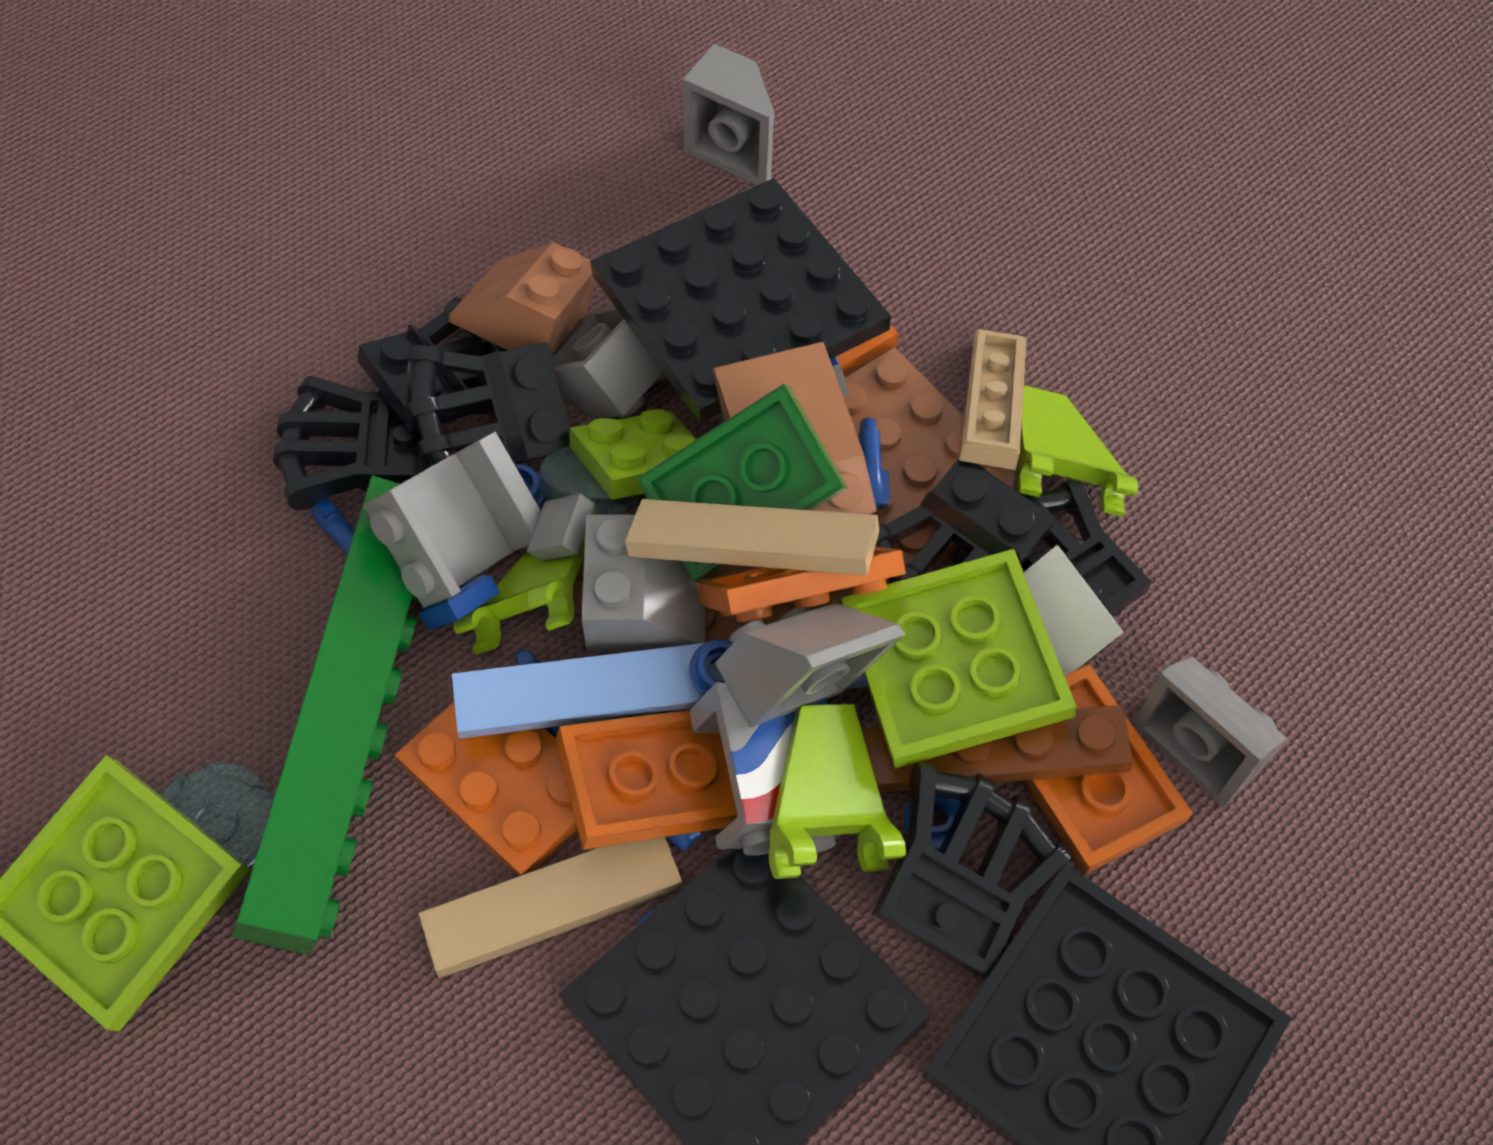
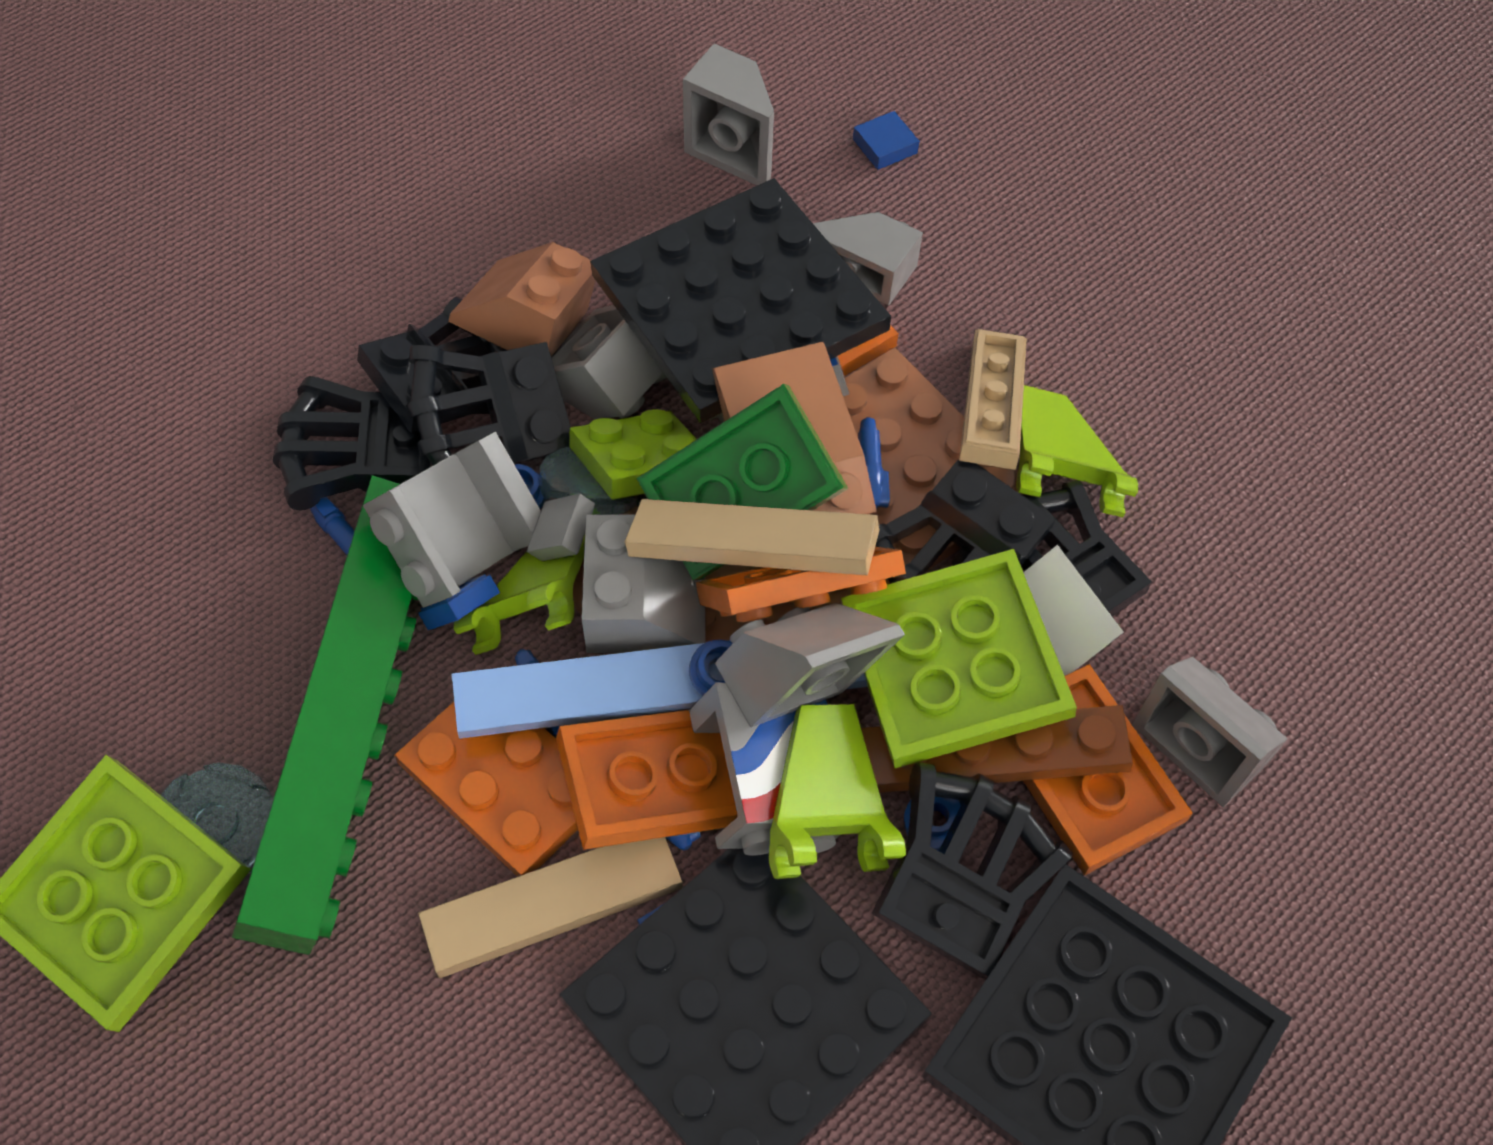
none -> light grey slope [813,212,923,306]
none -> blue tile [853,111,920,170]

